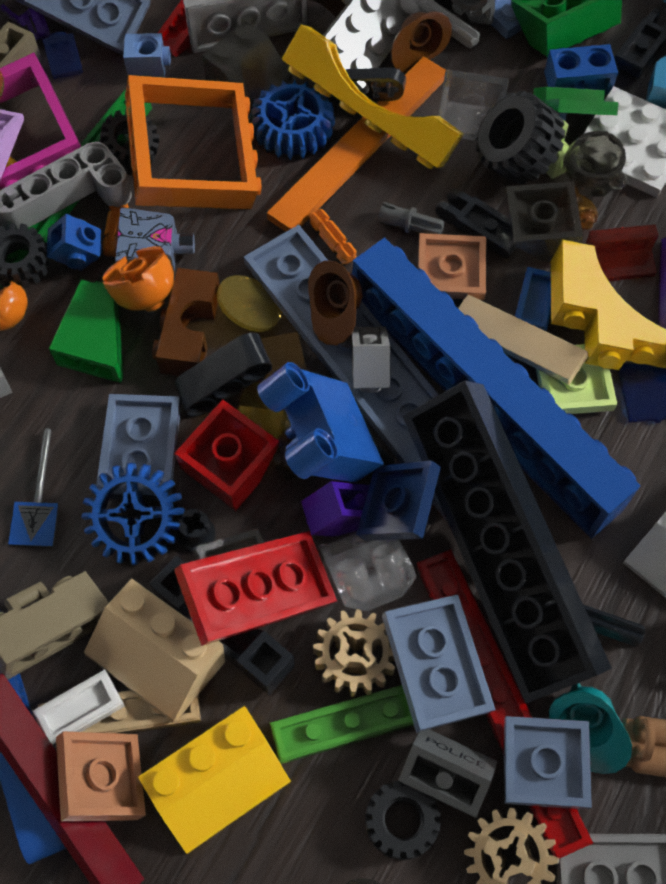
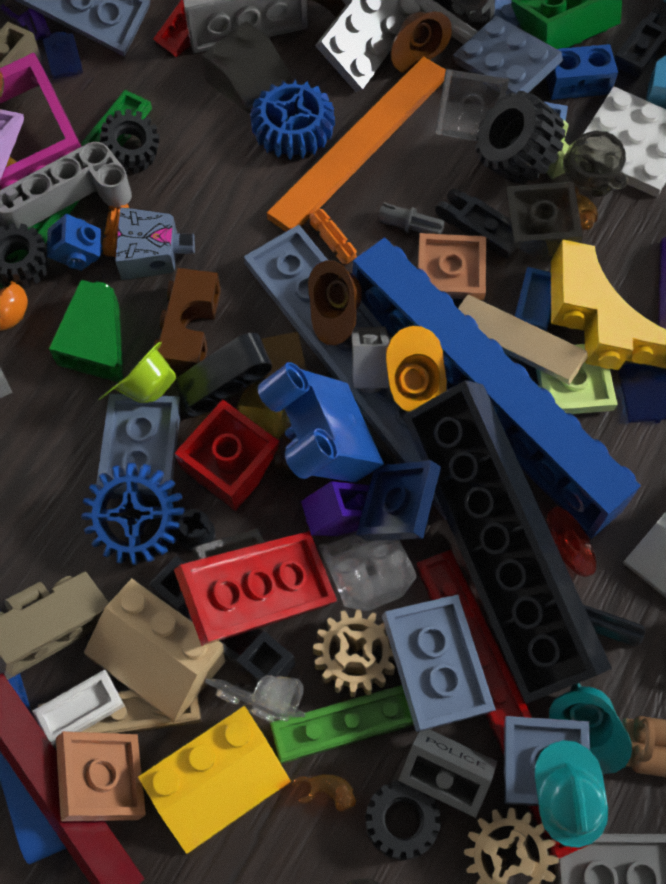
piece [8,428,59,547] -> none
orange cylinder [102,246,174,312] -> none
medium blue brick [123,33,171,78] -> none
orange window [125,75,262,209] -> none
clear yellow piece [217,275,281,332] -> none
yellow arch [282,24,465,169] -> none
black beam [328,68,407,102] -> none
green slope [533,87,619,116] -> none
clear red panel [585,224,659,281] -> none
none -> lime piece [98,342,176,403]
none -> clear hinge [205,676,306,722]
none -> clear orange arm [292,774,356,811]
none -> light orange piece [386,326,447,412]
none -> sand blue plate [453,15,563,95]
none -> teal piece [535,740,608,848]
none -> clear red dish [547,507,596,577]

